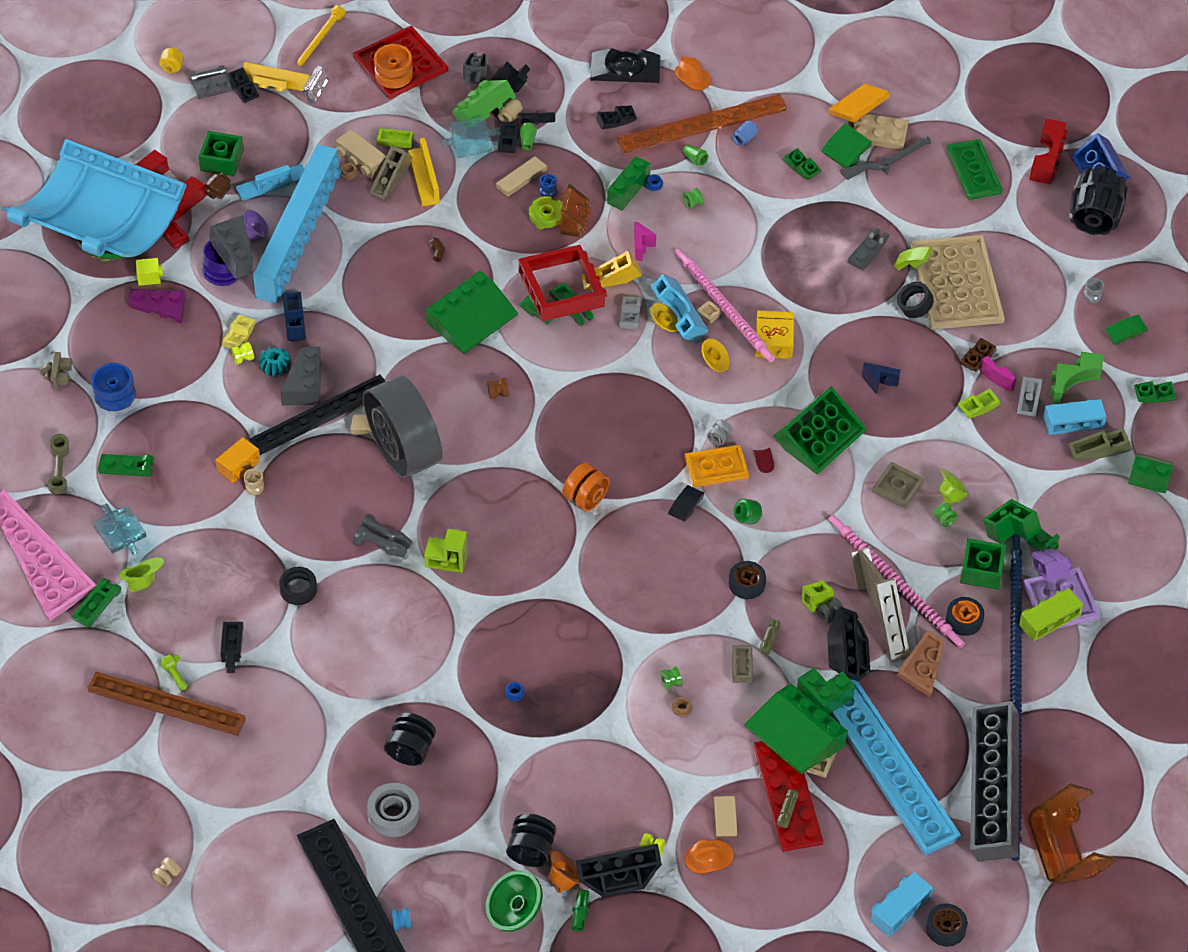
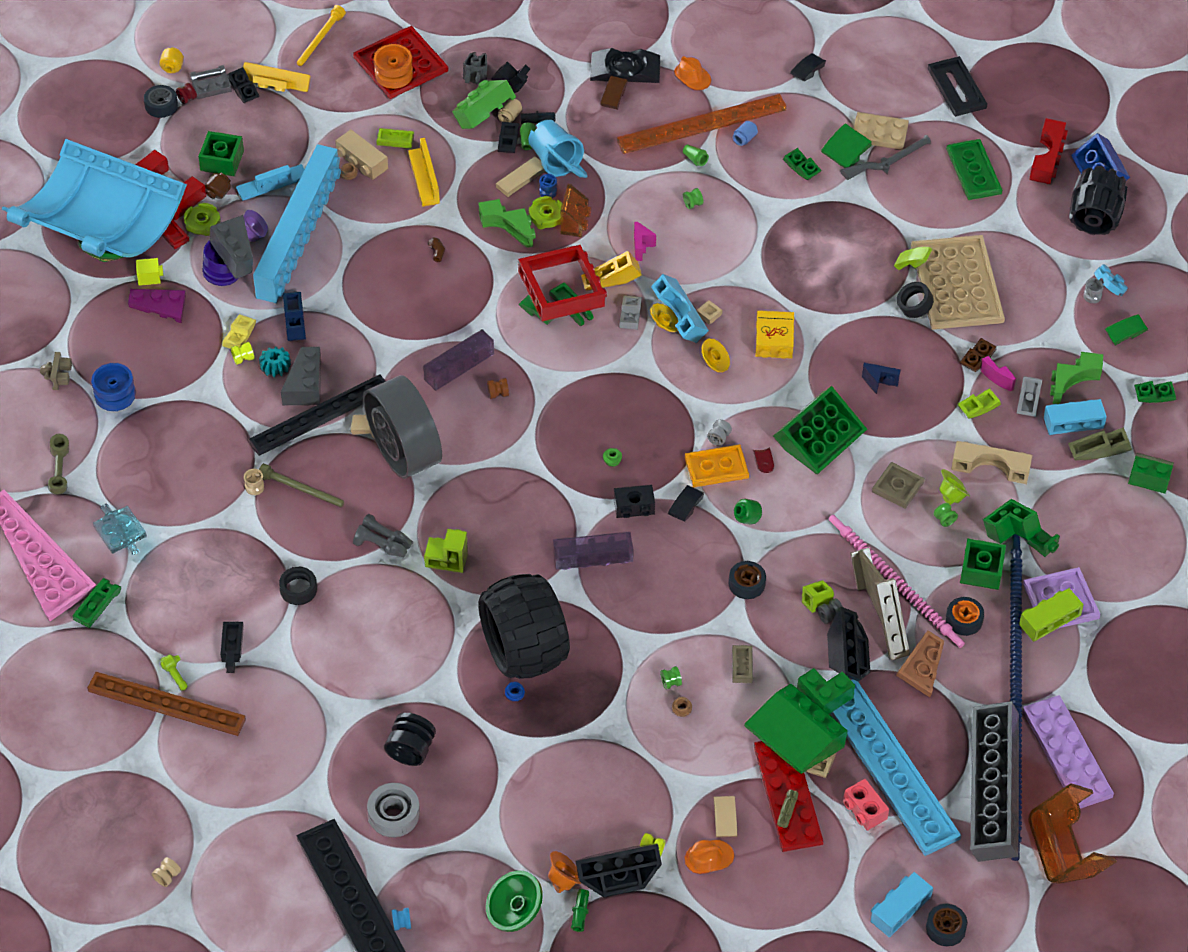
green plate [98,454,154,477] -> none
lime piece [119,557,164,592] -> none
light orange brick [215,437,260,483] -> none
clear plate [303,66,329,103] -> none
dark tan slope [369,146,413,201] -> none
green slope [426,270,518,354] -> none
clear light blue plate [441,116,501,158] -> none
black wheel [506,814,557,867] -> none
orange wheel [562,462,610,512] -> none
black slope [596,105,637,129] -> none
green brick [607,156,651,211] -> none
blue plate [645,174,663,191] -> none
bright pink hose [675,248,775,363] -> none
olive axle [759,619,780,655] -> none
light orange tile [828,84,890,123] -> none
dark grey hinge [848,228,889,271] -> none
medium lavender brick [1032,548,1071,581] -> none
none -> black wheel [144,85,178,118]
none -> dark red wheel [176,83,197,104]
none -> lime plate [184,203,221,236]
none -> olive piece [259,463,344,507]
none -> clear purple brick [423,329,494,391]
none -> bright green arch [478,199,536,247]
none -> black tyre [478,574,570,679]
none -> medium azure piece [528,120,588,178]
none -> clear purple brick [553,532,634,570]
none -> reddish brown slope [600,76,628,110]
none -> bright green plate [603,448,622,466]
none -> black brick [614,485,655,518]
none -> black slope [790,53,826,81]
none -> coral brick [843,779,889,831]
none -> black piece [928,56,987,117]
none -> tan arch [951,441,1032,484]
none -> lavender plate [1022,695,1114,810]
none -> medium azure plate [1094,264,1128,296]

